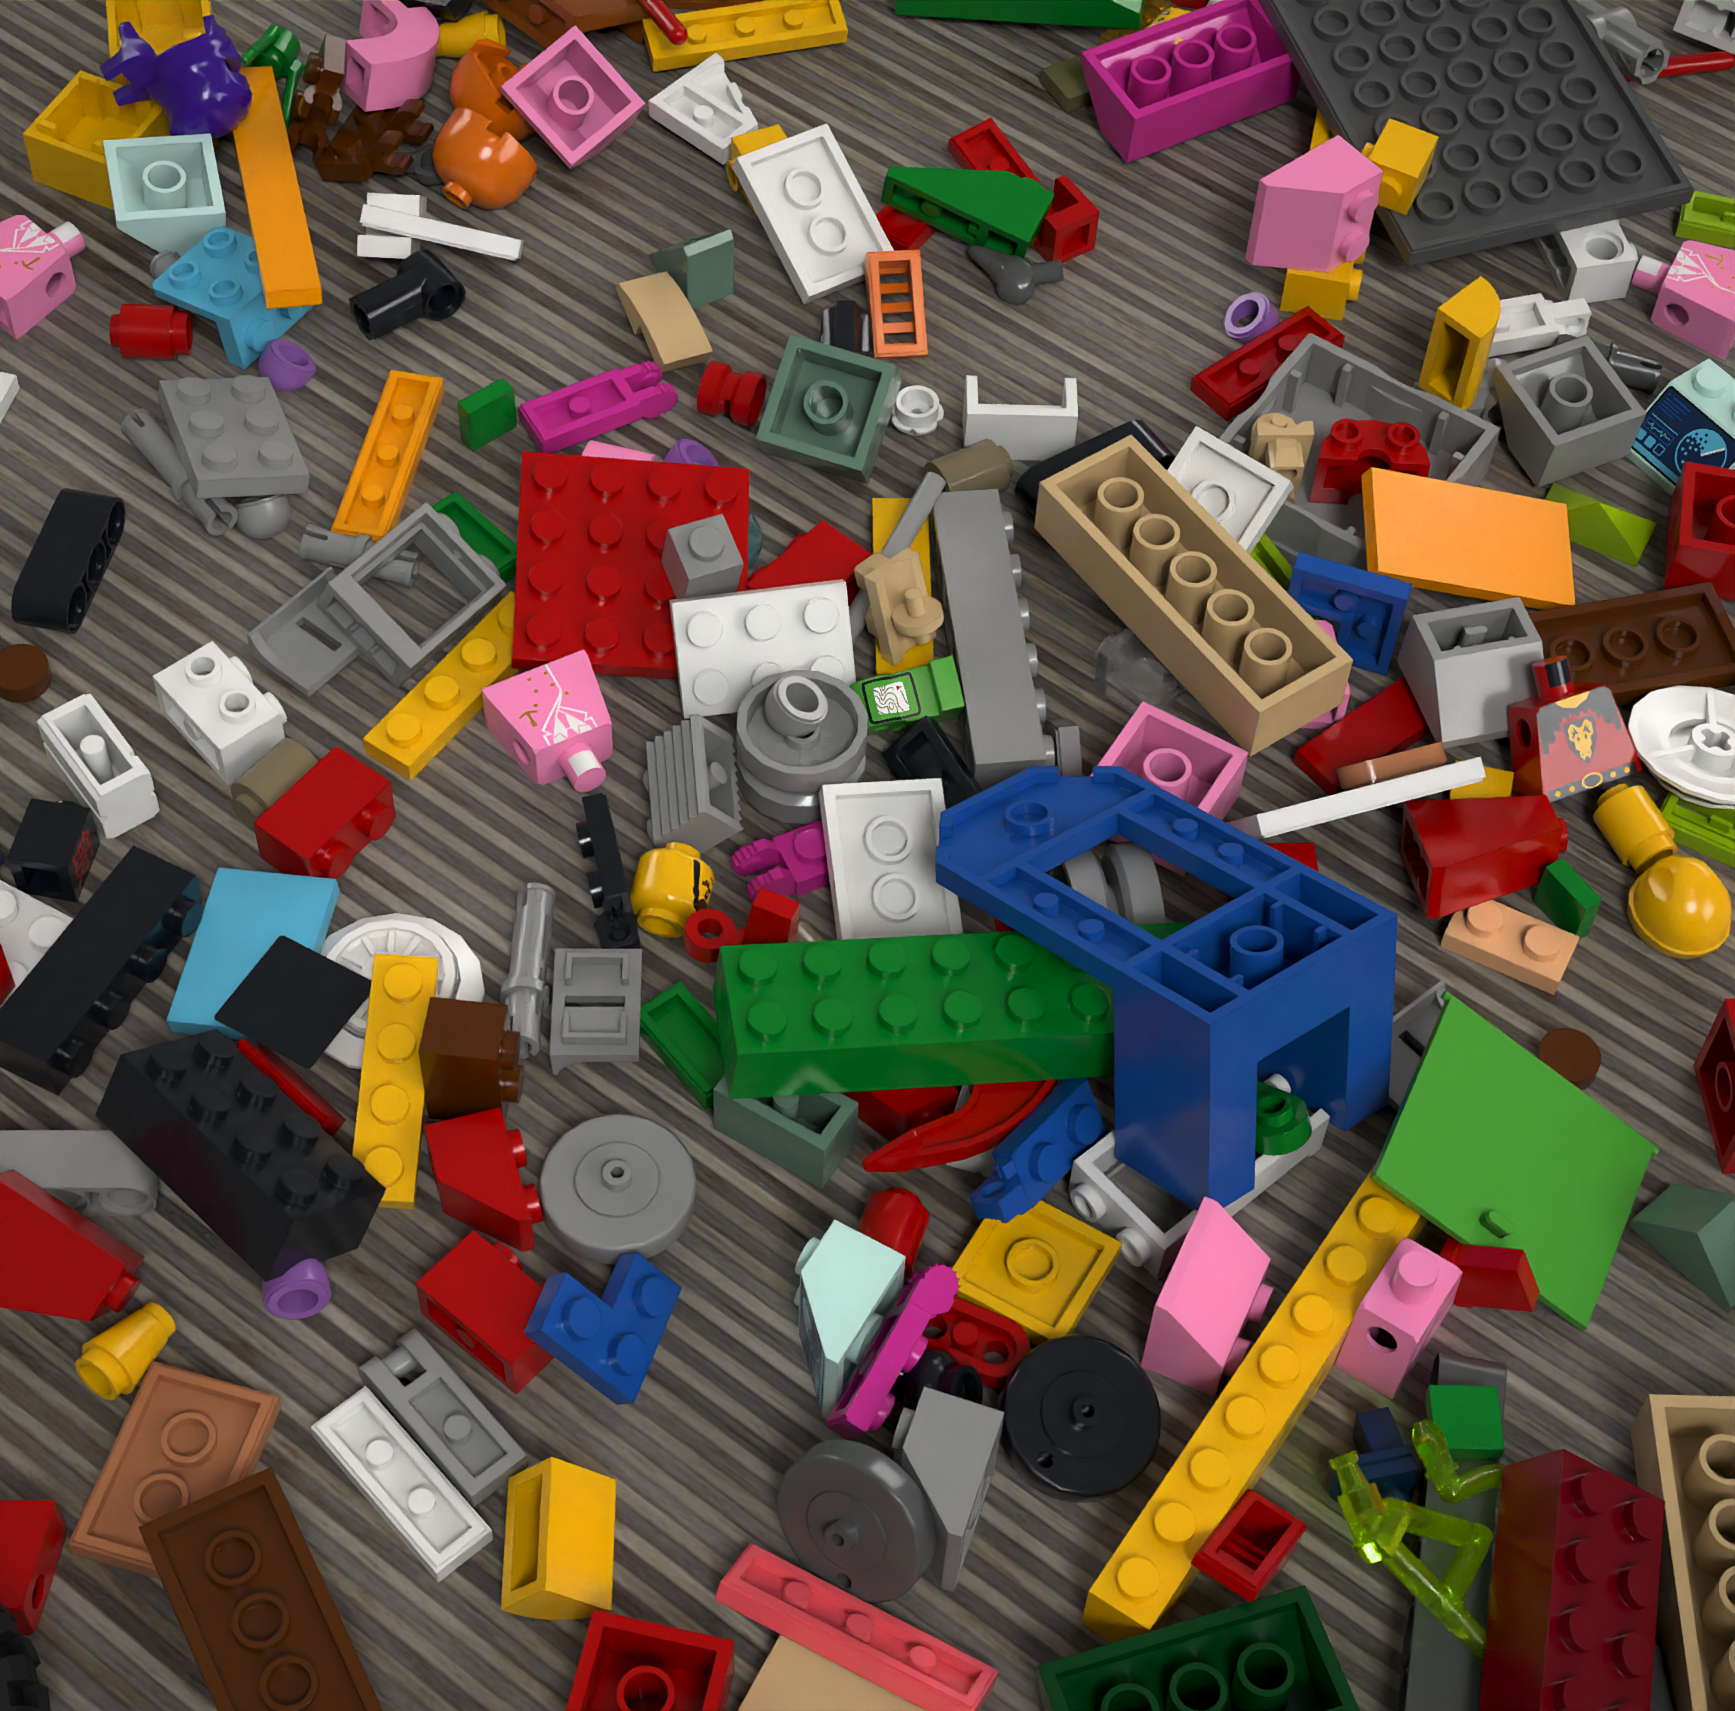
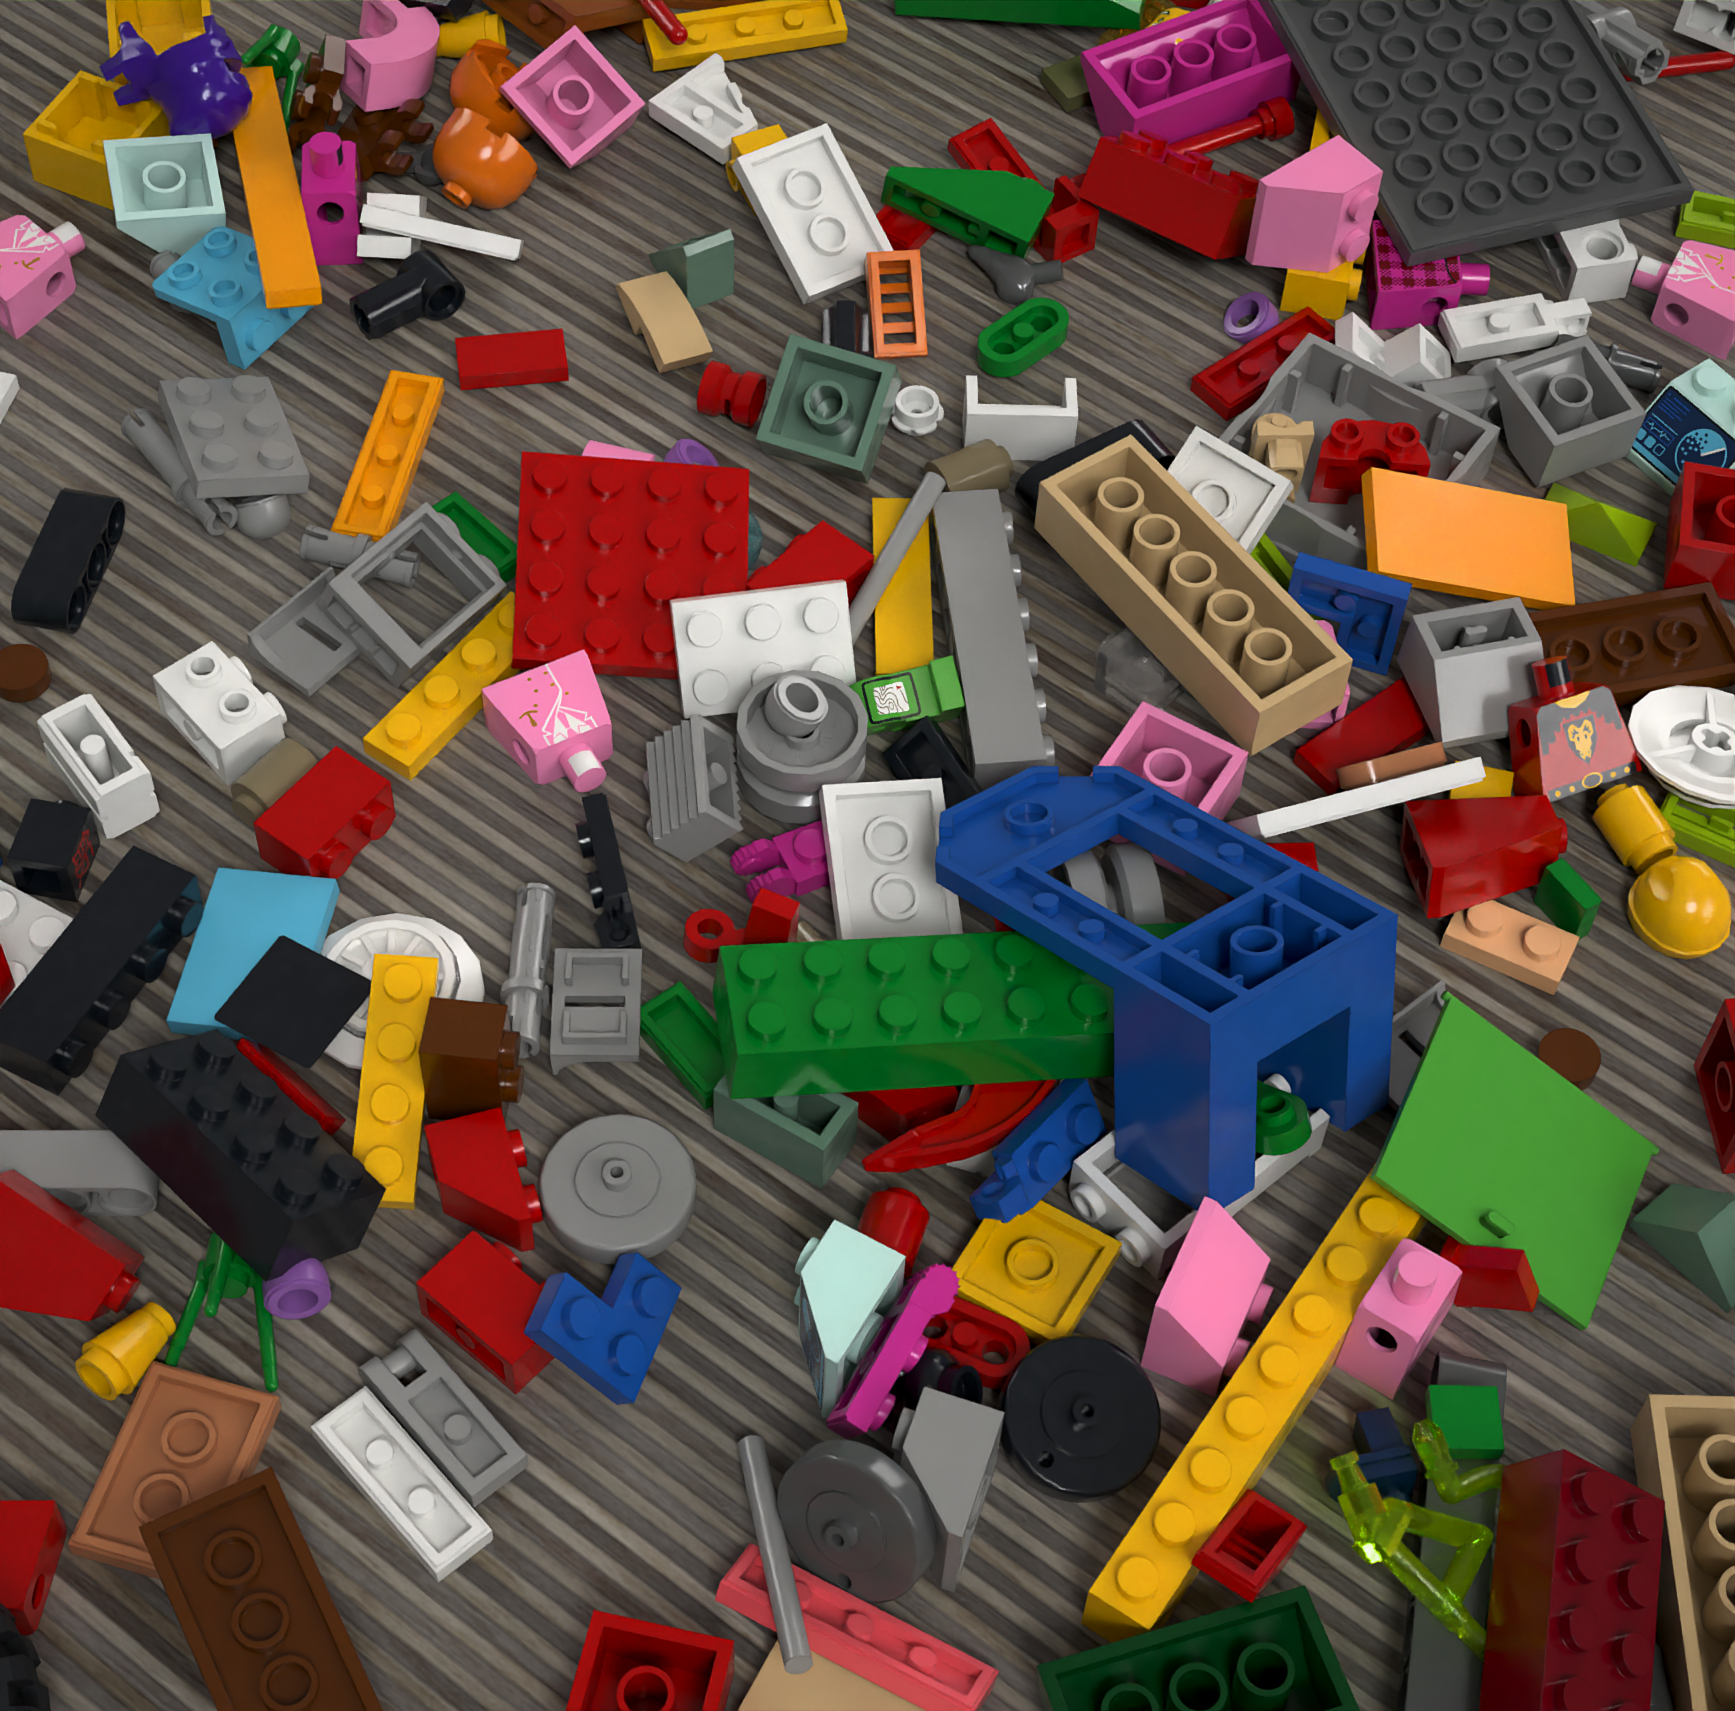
red brick [110,304,193,360] -> none
medium lavender piece [258,339,316,391] -> none
green tile [457,378,517,452] -> none
yellow brick [501,1457,616,1620] -> none
dark pink hinge [518,360,679,453] -> none
yellow head [629,842,715,938] -> none
light grey brick [661,513,744,599] -> none
tan hips [854,547,944,666] -> none
light grey tile [1046,718,1083,776] -> none
yellow brick [1361,118,1439,216] -> none
yellow brick [1418,276,1501,410] -> none
none -> green plant [163,1232,278,1392]
none -> dark pink torso [301,132,364,266]
none -> red tile [455,328,569,390]
none -> light grey bar [737,1435,813,1674]
none -> green plate [976,298,1069,377]
none -> red piece [1070,96,1295,190]
none -> red brick [1077,129,1259,260]
none -> white slope [1335,312,1451,388]
none -> dark pink torso [1364,220,1490,330]

